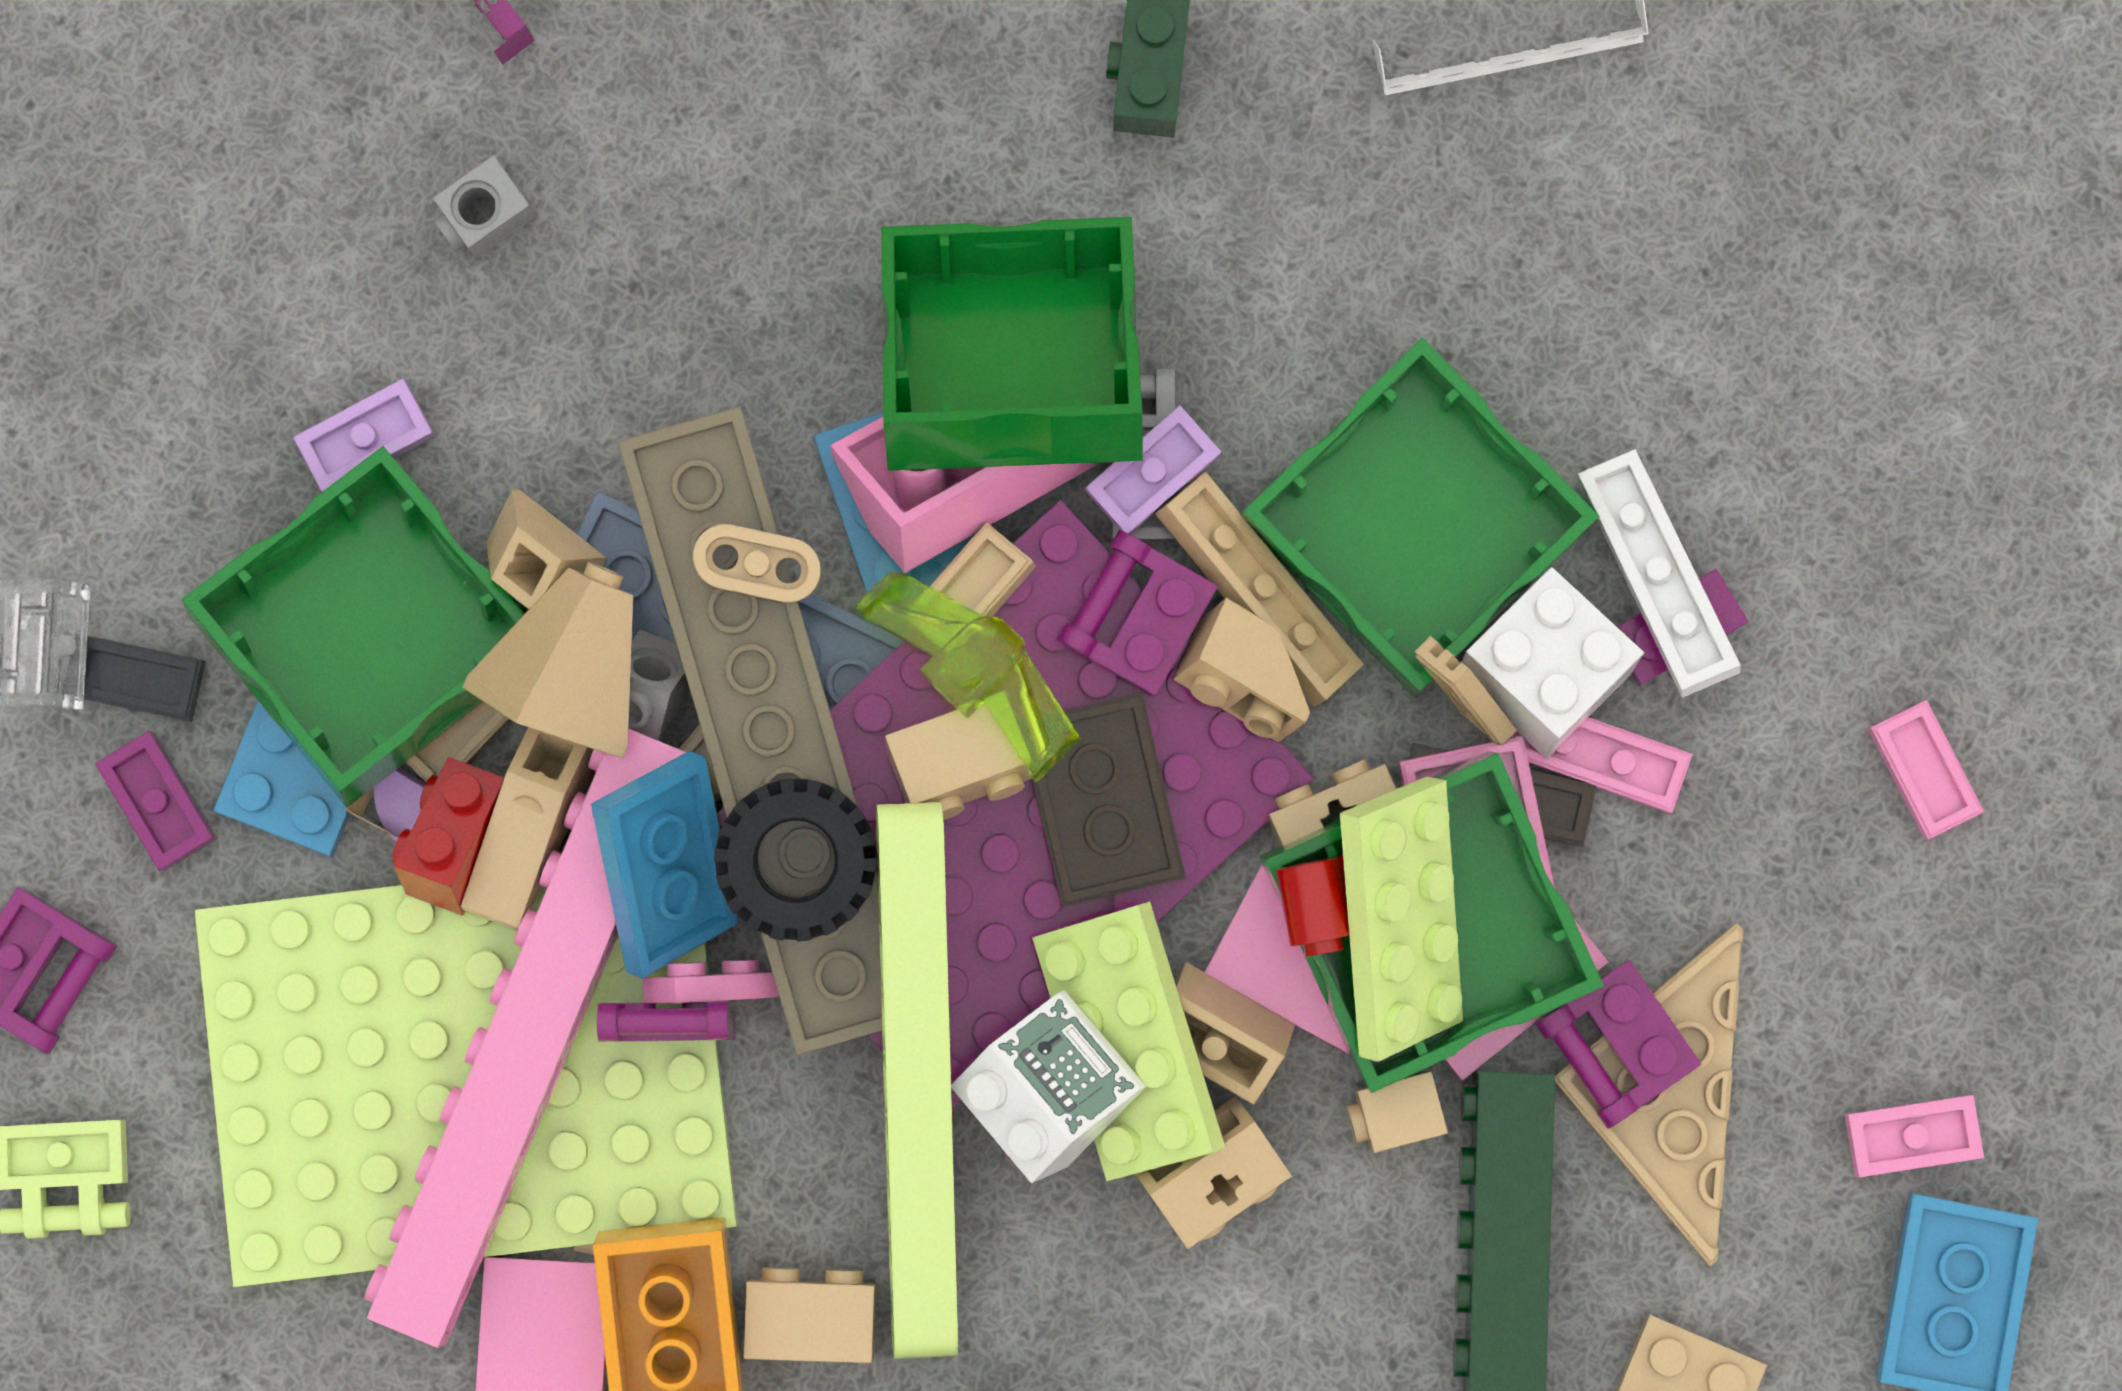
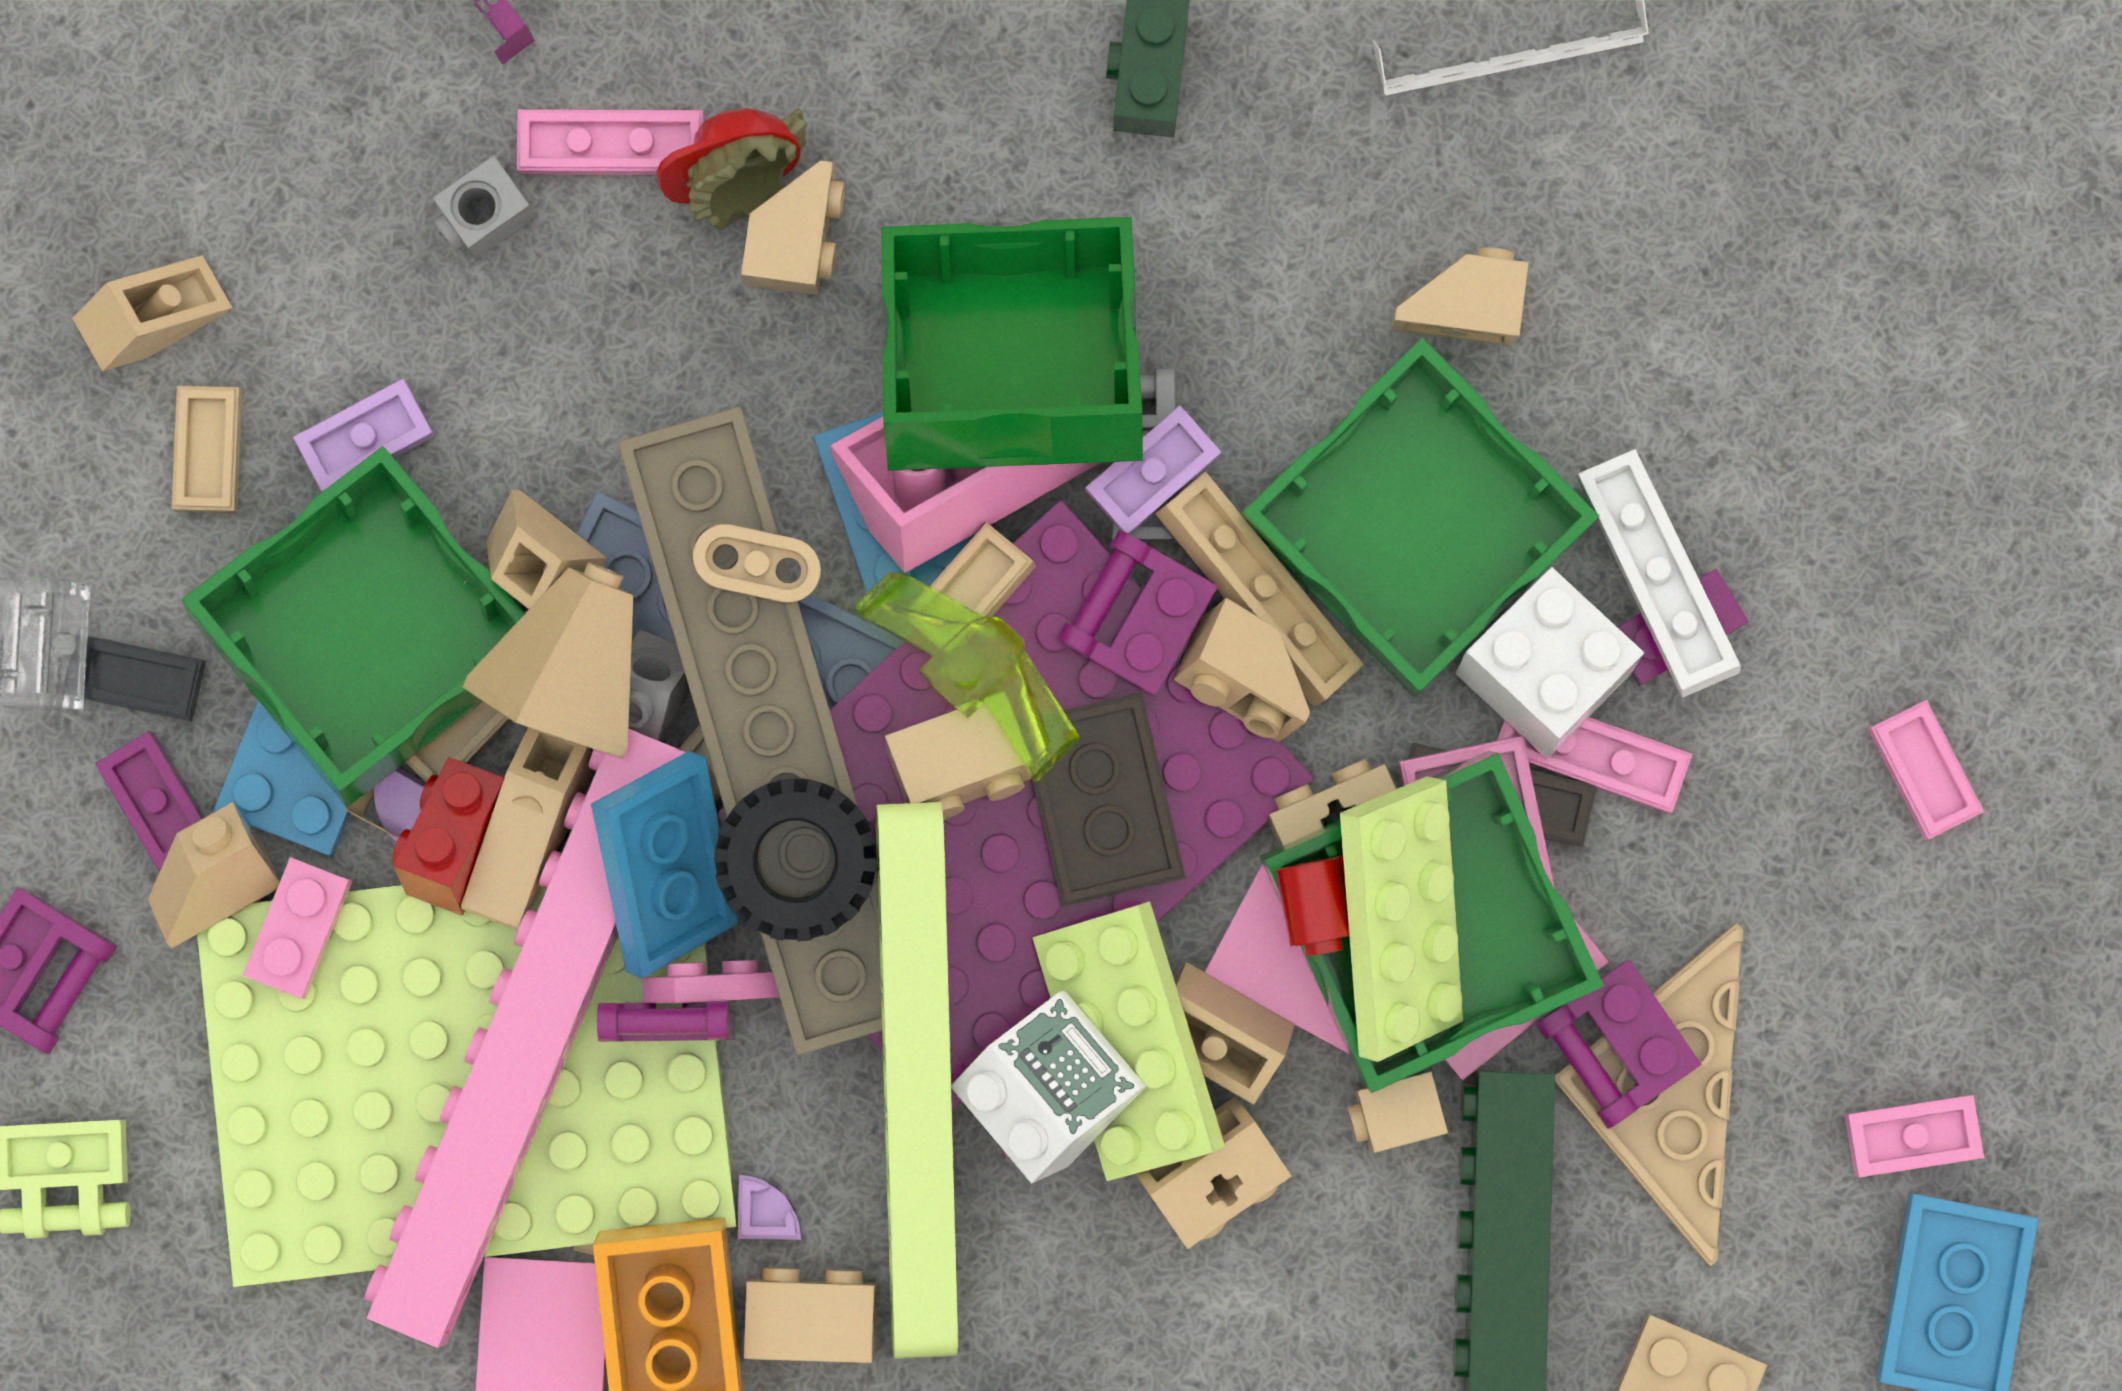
tan tile [1415,636,1517,745] -> none
none -> tan slope [72,255,232,372]
none -> tan slope [148,802,280,949]
none -> tan tile [172,386,243,513]
none -> bright pink plate [243,857,353,999]
none -> bright pink tile [517,109,705,175]
none -> olive hair [657,108,807,230]
none -> lavender tile [738,1175,802,1240]
none -> tan slope [741,161,845,295]
none -> tan slope [1391,247,1529,346]

